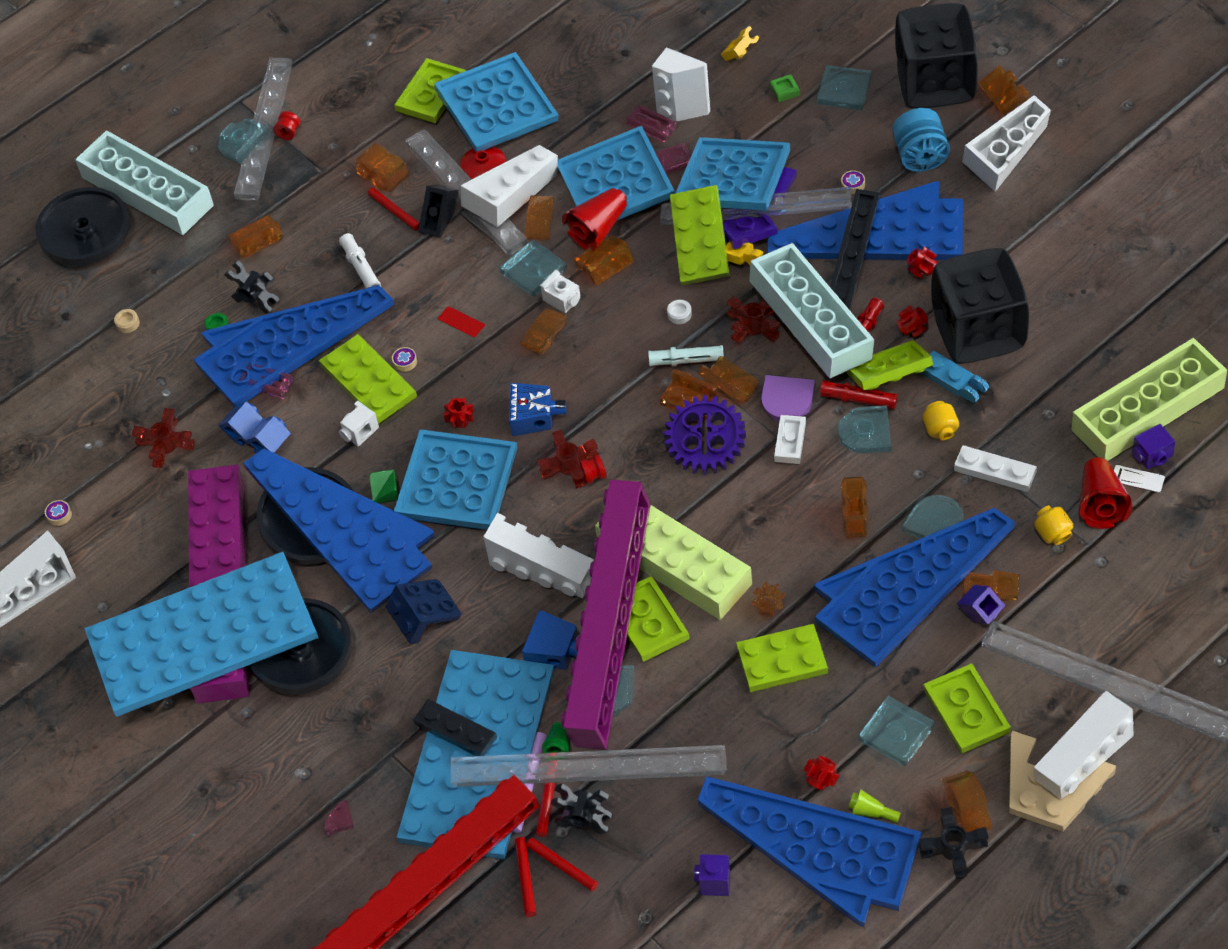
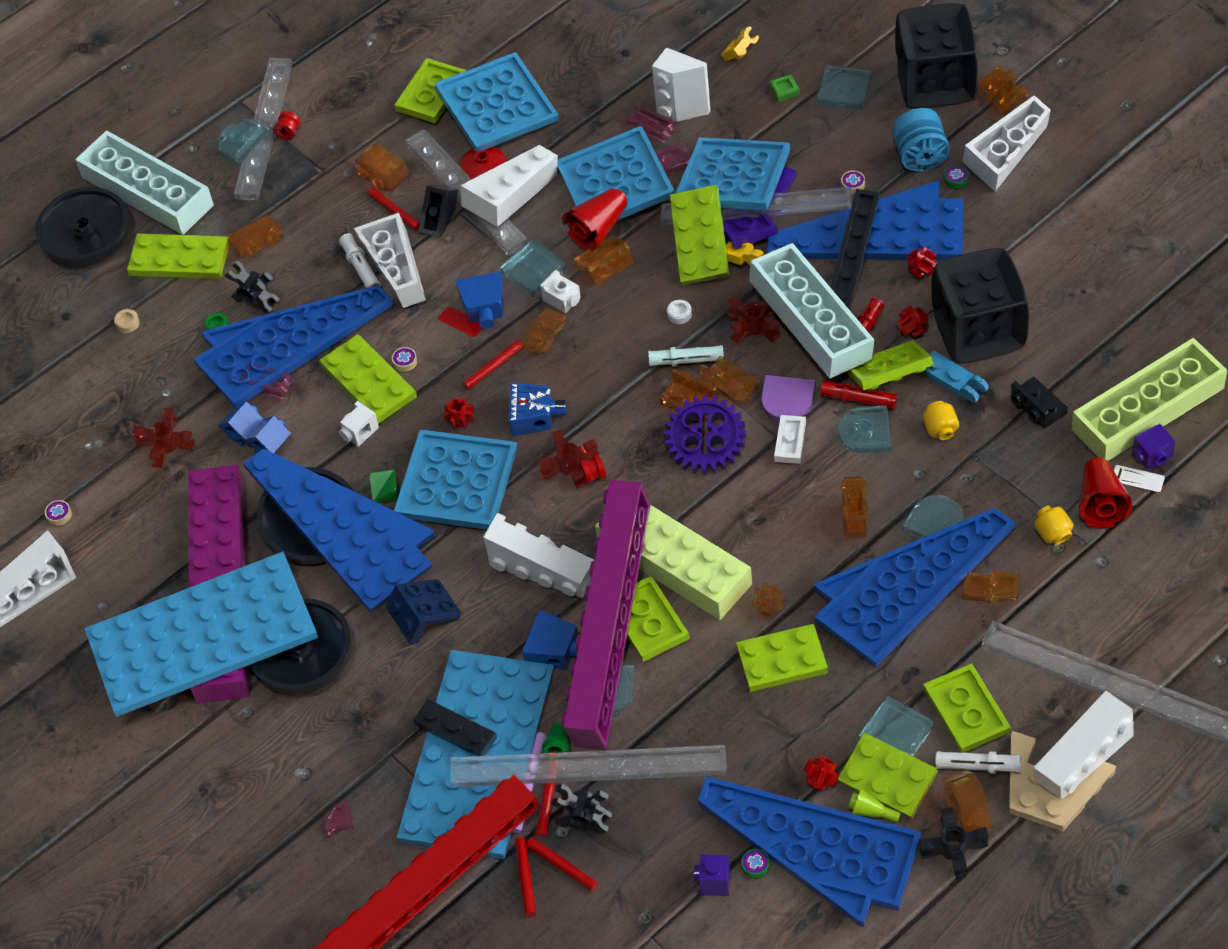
clear orange slope [525,196,554,240] -> none
white plate [954,445,1037,492] -> none
dark purple brick [957,585,1006,624] -> none
none -> lime plate [127,234,230,279]
none -> white wedge [354,213,426,308]
none -> blue torso [456,272,504,329]
none -> red bar [462,340,524,390]
none -> tile [741,849,770,879]
none -> lime plate [837,733,938,820]
none -> white pin [936,751,1022,774]
none -> tile [944,165,969,189]
none -> black bracket [1010,377,1068,429]

